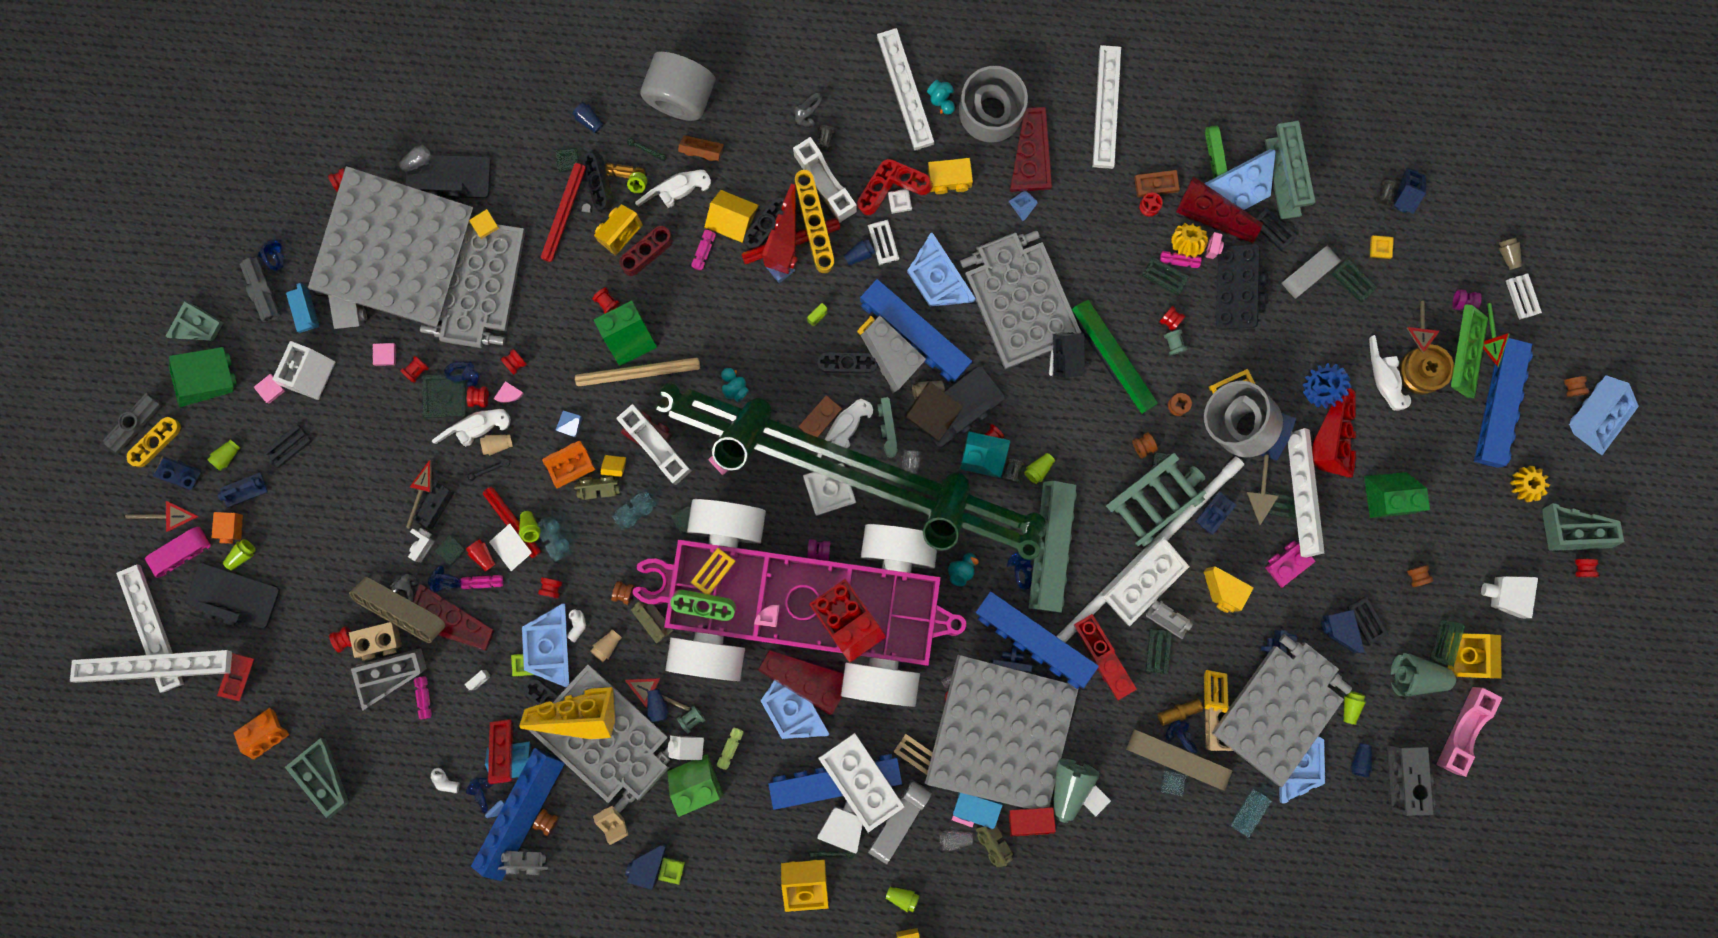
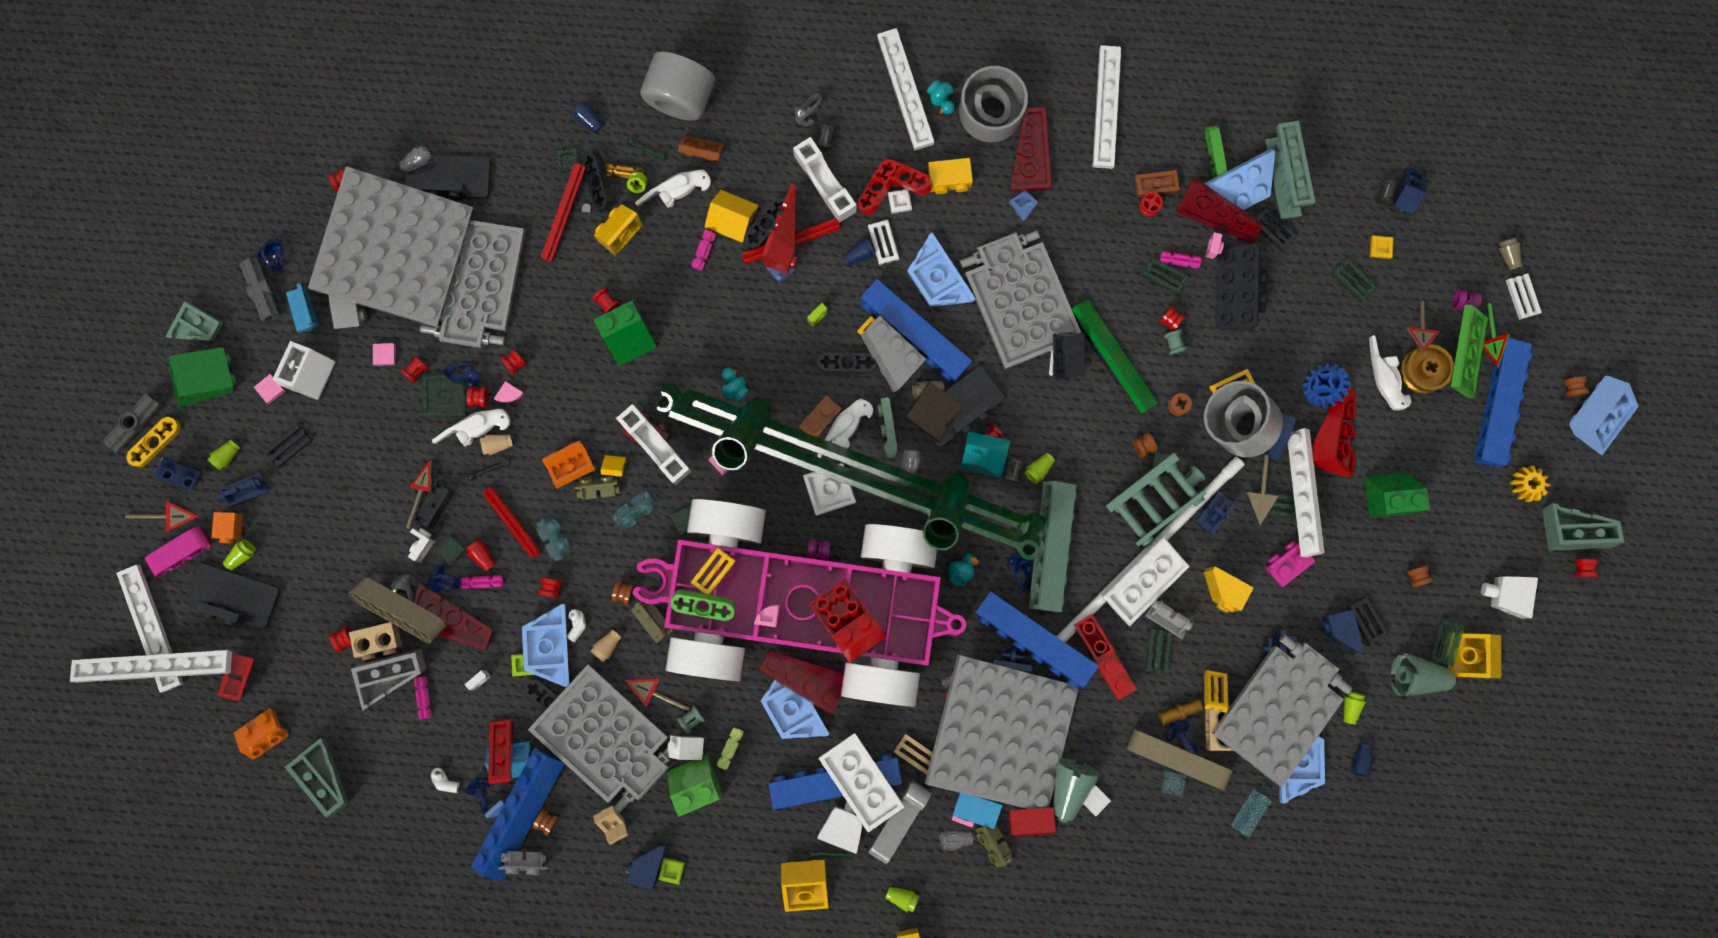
yellow tile [469,209,499,239] -> none
white sticker [489,524,532,571] -> none
lime cone [519,511,541,542] -> none
yellow wedge [520,687,615,739] -> none
medium blue slope [556,411,583,438] -> none
tan axle [575,358,700,386] -> none
dark red beam [619,226,673,276] -> none
dark blue cone [647,689,669,722] -> none
yellow beam [795,170,834,273] -> none
yellow gear [1171,223,1208,258] -> none
light grey beam [1281,245,1341,299] -> none
dark grey piece [1387,745,1435,816] -> none
bright pink arch [1436,687,1502,777] -> none

